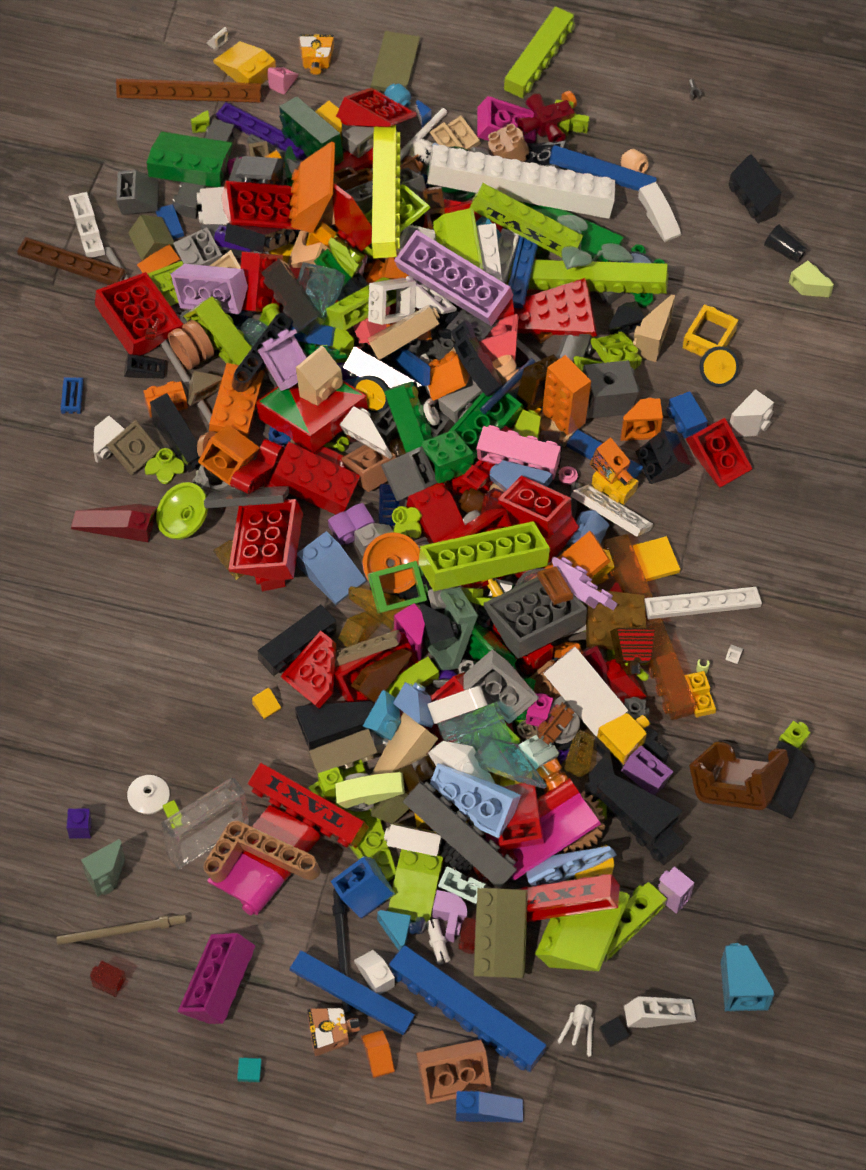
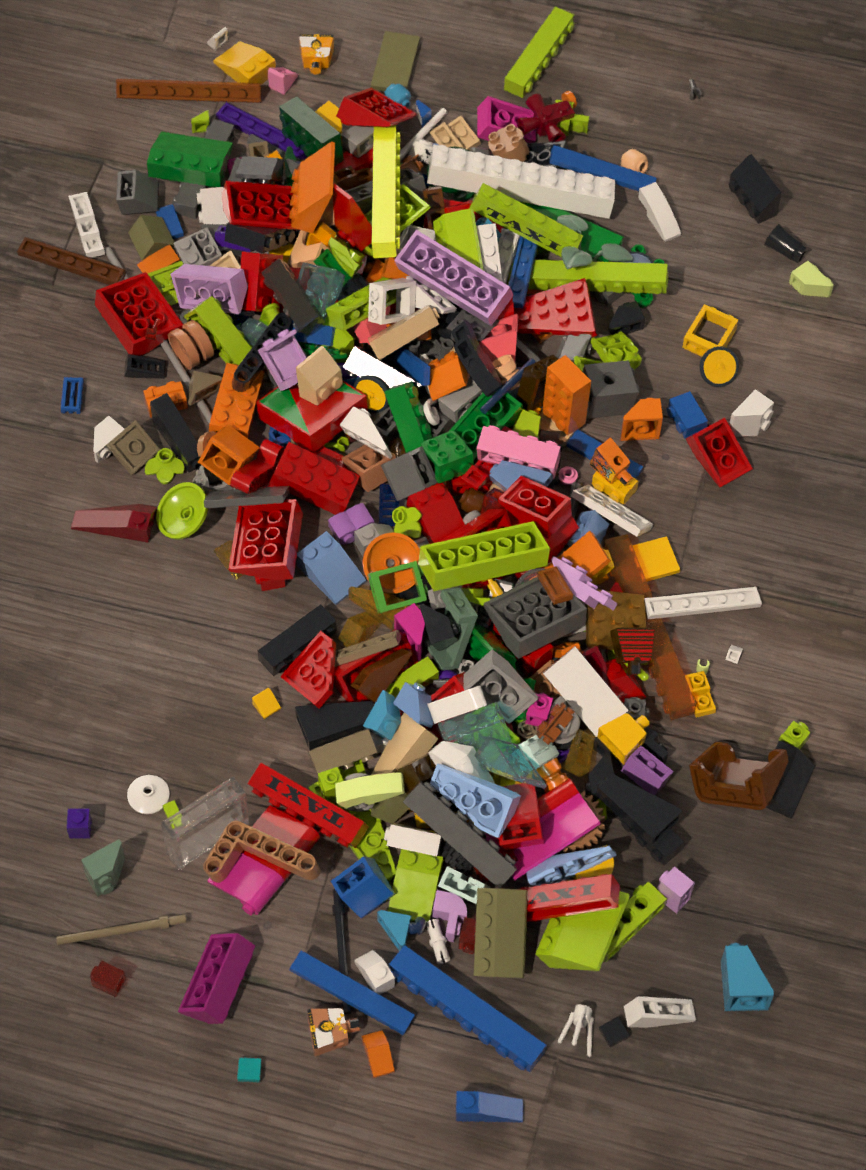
nougat slope [416,1040,492,1104] -> none
tan slope [633,295,675,362] -> none
black slope [635,430,691,484] -> none

